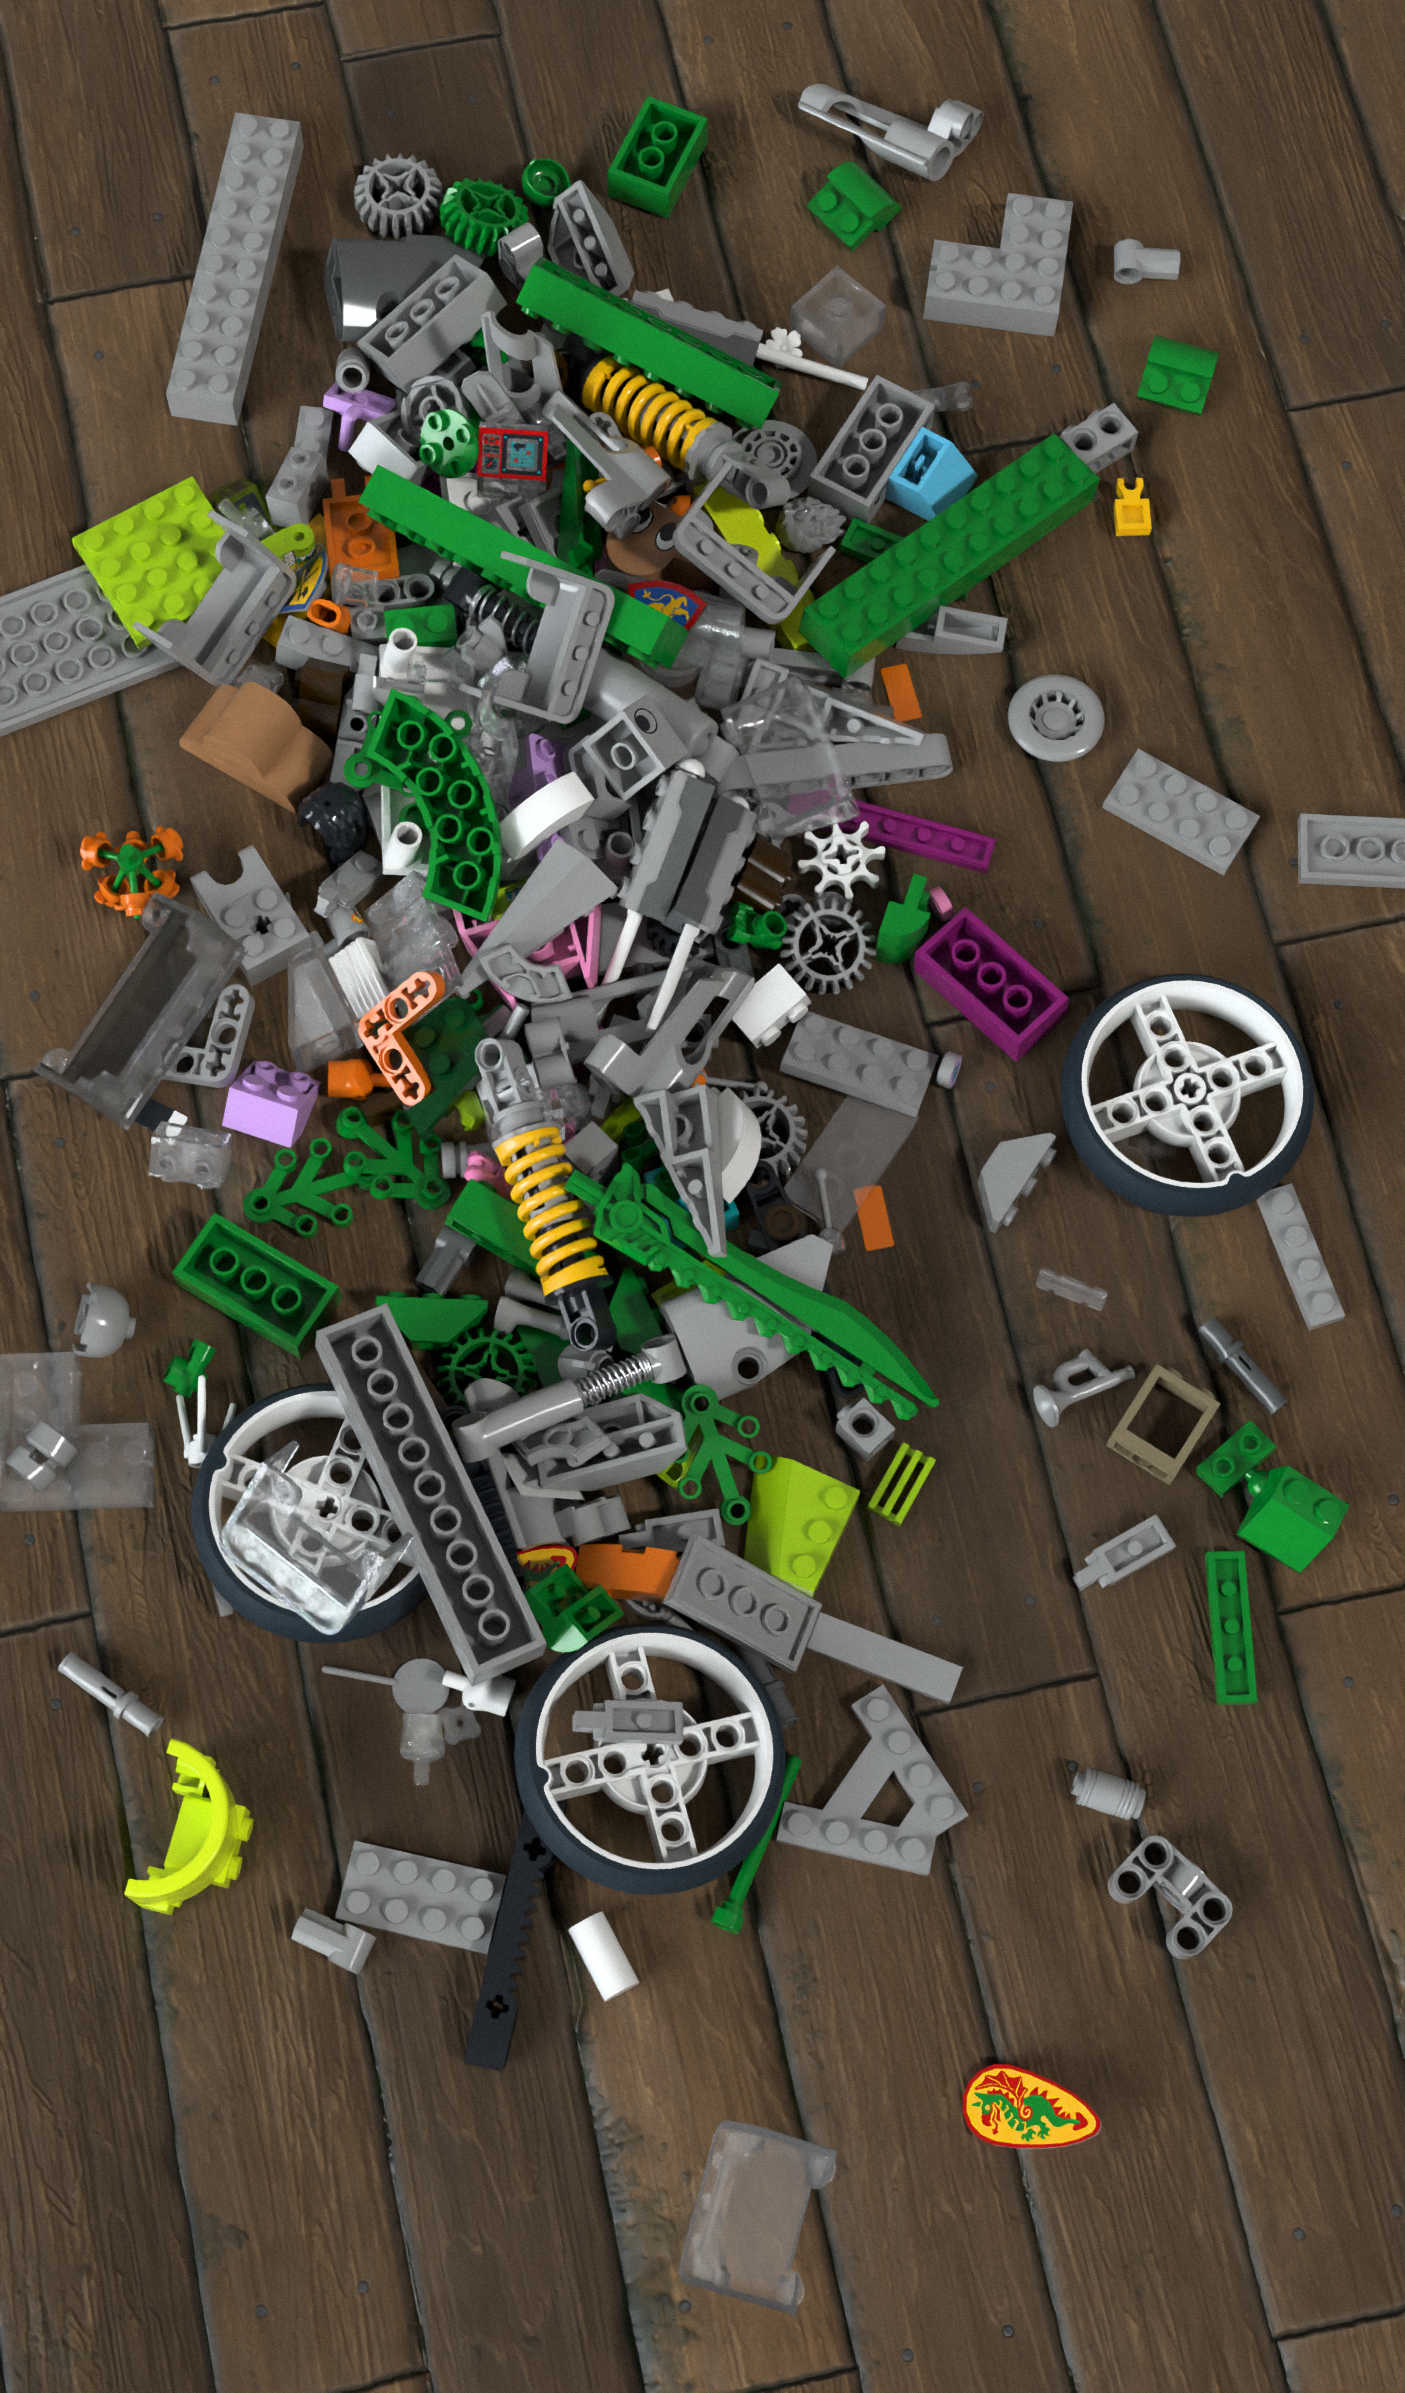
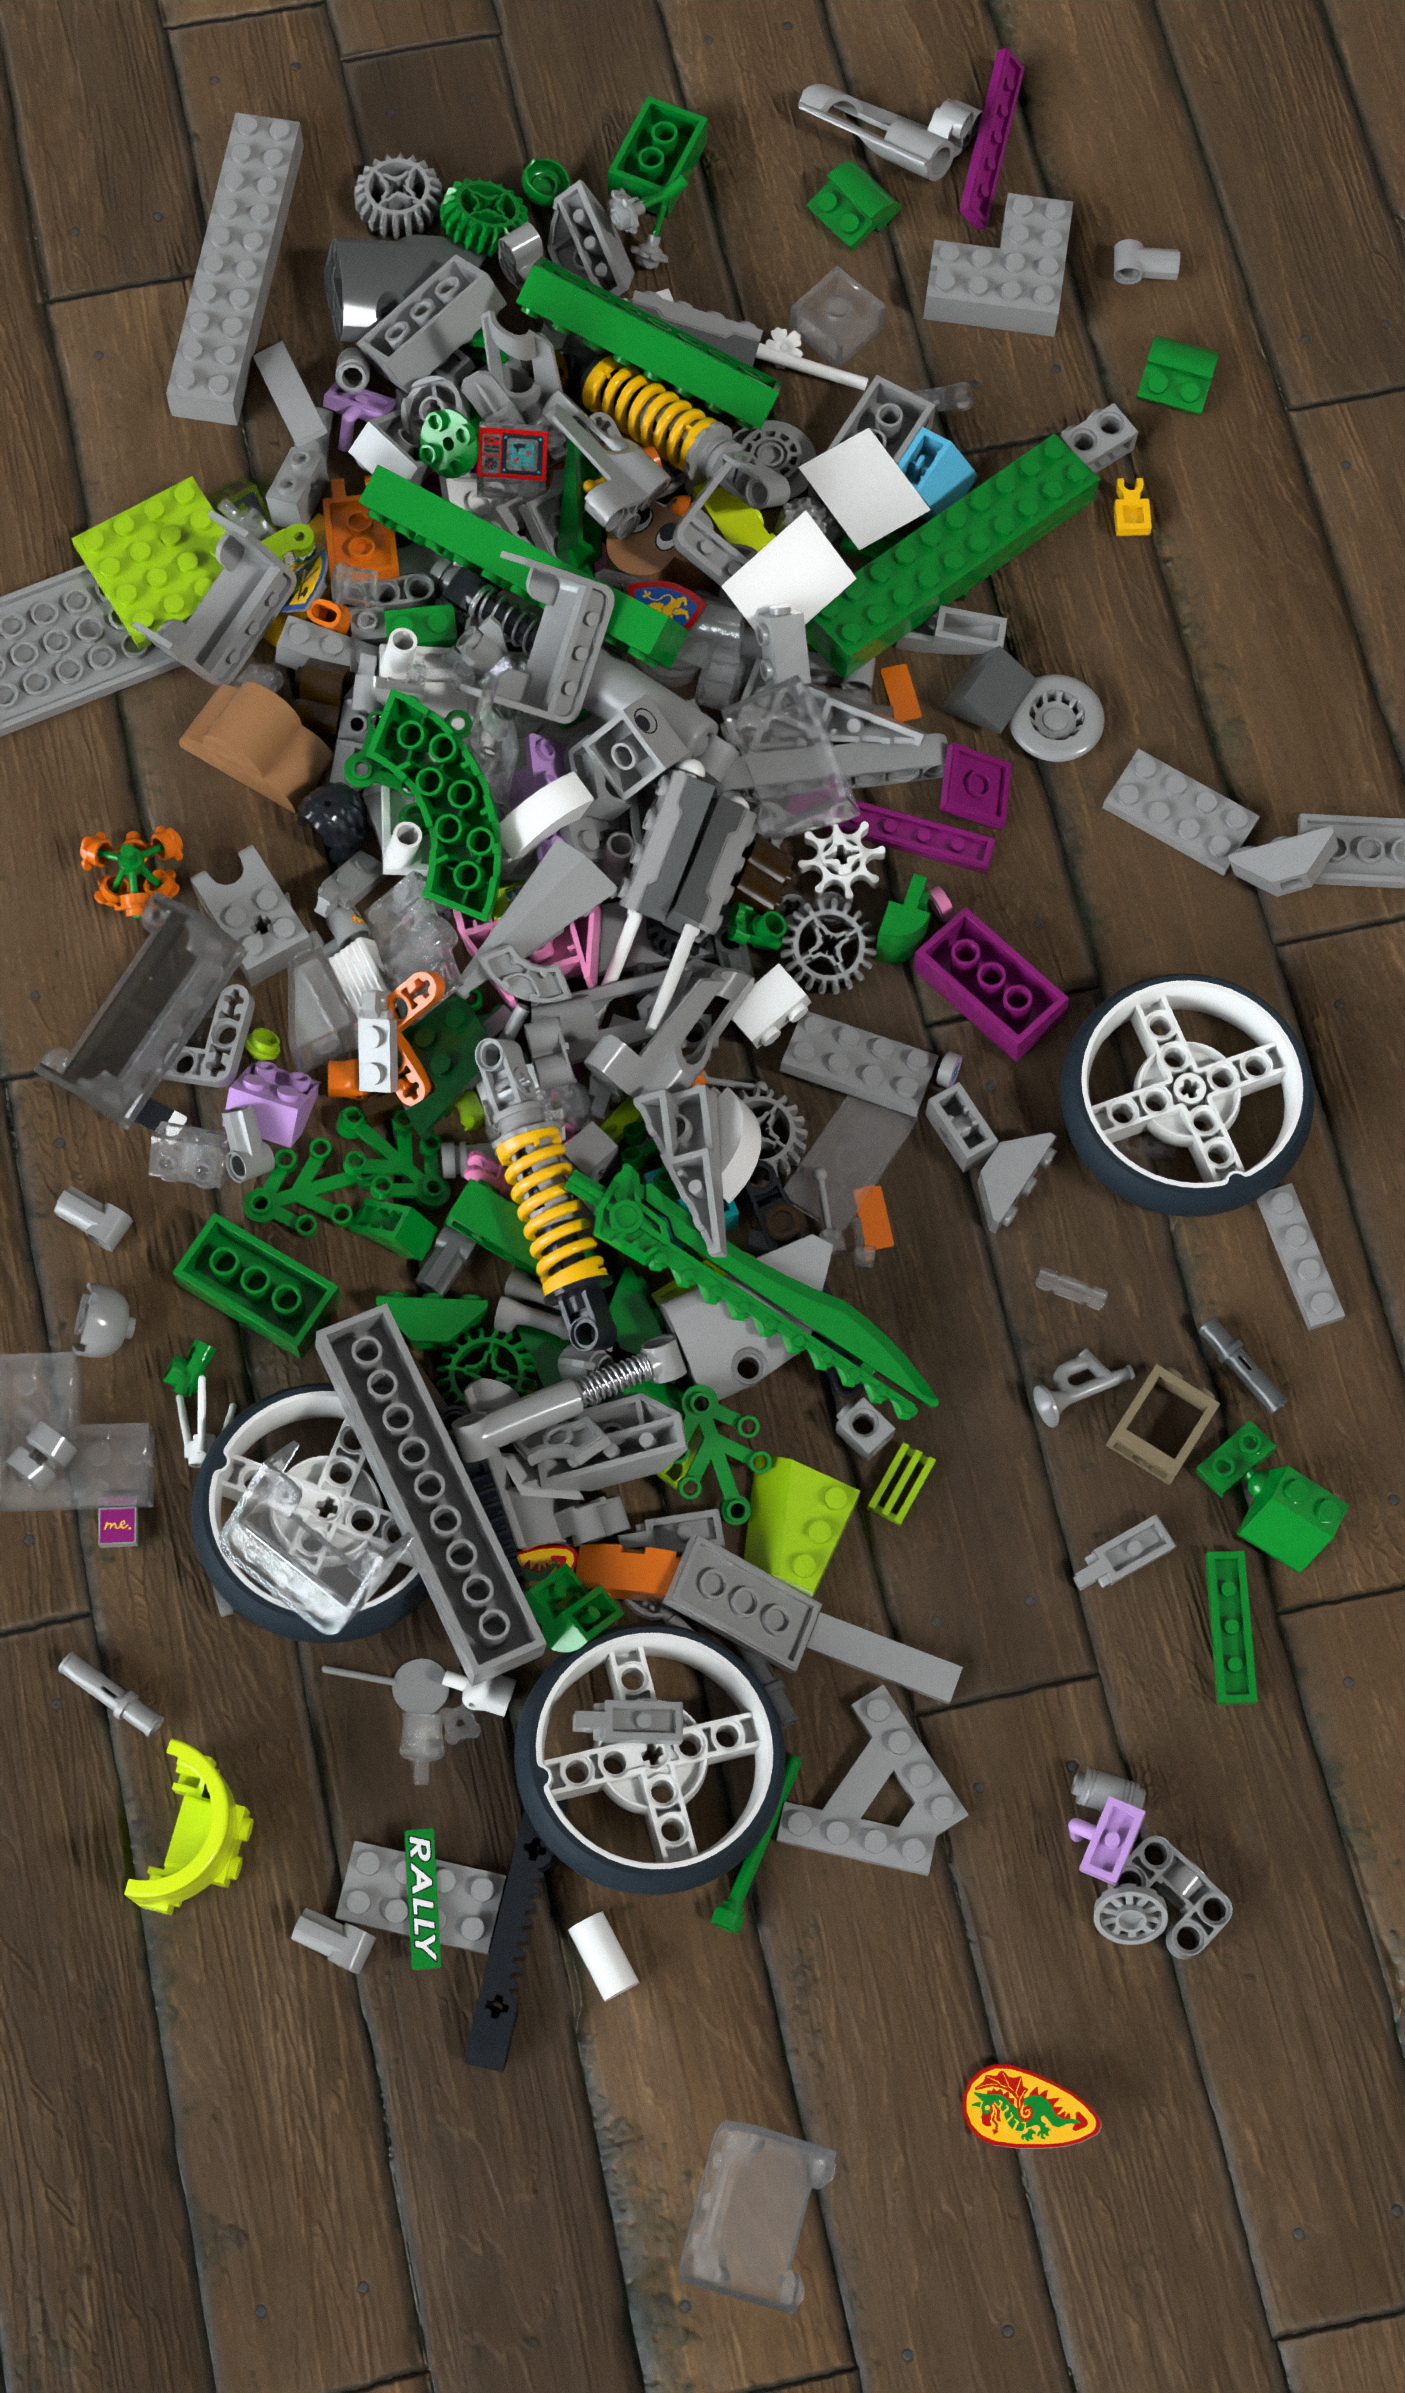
none -> light grey piece [54,1186,133,1252]
none -> magenta tile [98,1506,138,1548]
none -> light grey piece [222,1105,275,1183]
none -> lime plate [245,1028,280,1061]
none -> light grey slope [253,341,328,448]
none -> green arch [348,1198,439,1261]
none -> hinge [358,990,398,1093]
none -> sticker [405,1828,441,1970]
none -> light grey plant [607,174,689,269]
none -> white sticker [721,510,857,632]
none -> light grey brick [756,604,811,689]
none -> white sticker [798,428,930,550]
none -> clear hand [852,1217,876,1268]
none -> light grey brick [925,1082,998,1173]
none -> magenta tile [940,742,1012,830]
none -> dark grey slope [941,646,1036,734]
none -> magenta tile [959,48,1025,230]
none -> lavender plate [1068,1796,1146,1886]
none -> light grey wheel [1094,1883,1168,1945]
none -> light grey slope [1228,826,1338,897]

